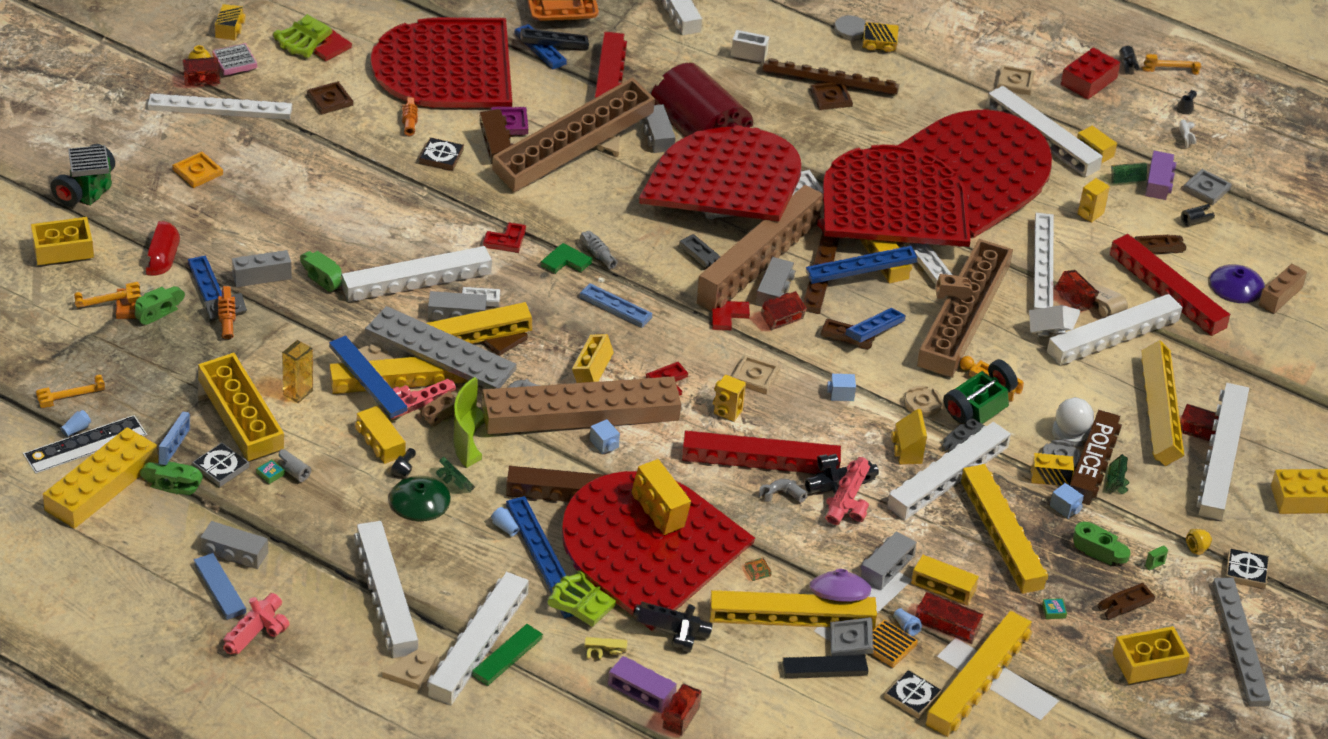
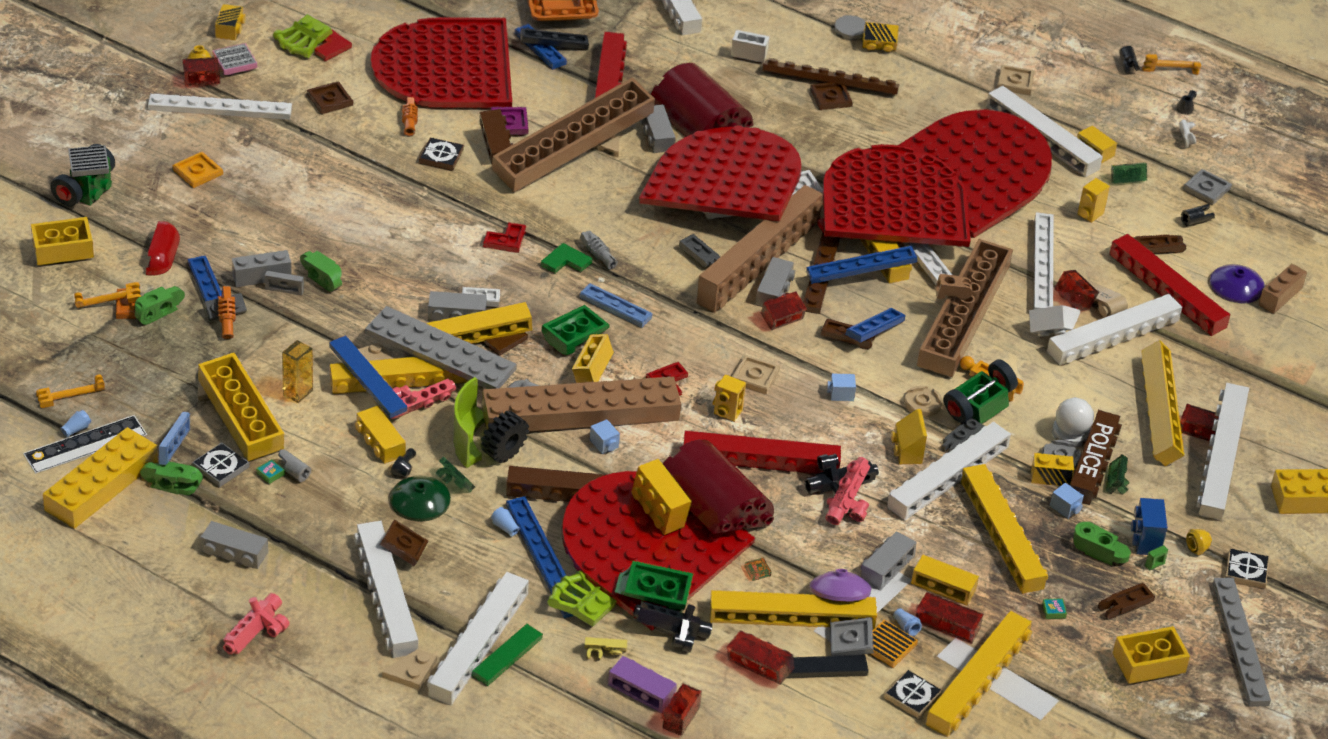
medium blue tile [194,553,246,620] -> none
white brick [342,246,492,302] -> none
medium nougat leg [421,391,456,426] -> none
red tile [712,301,750,331] -> none
light grey piece [759,479,808,503] -> none
red brick [1060,47,1121,100] -> none
medium lavender brick [1145,151,1176,200] -> none
none -> light grey plate [265,271,304,296]
none -> reddish brown tile [380,519,429,566]
none -> black tyre [480,410,529,463]
none -> green slope [541,305,610,355]
none -> green slope [615,561,693,612]
none -> dark red cylinder [662,439,774,534]
none -> clear red brick [727,630,794,685]
none -> blue brick [1131,498,1168,555]

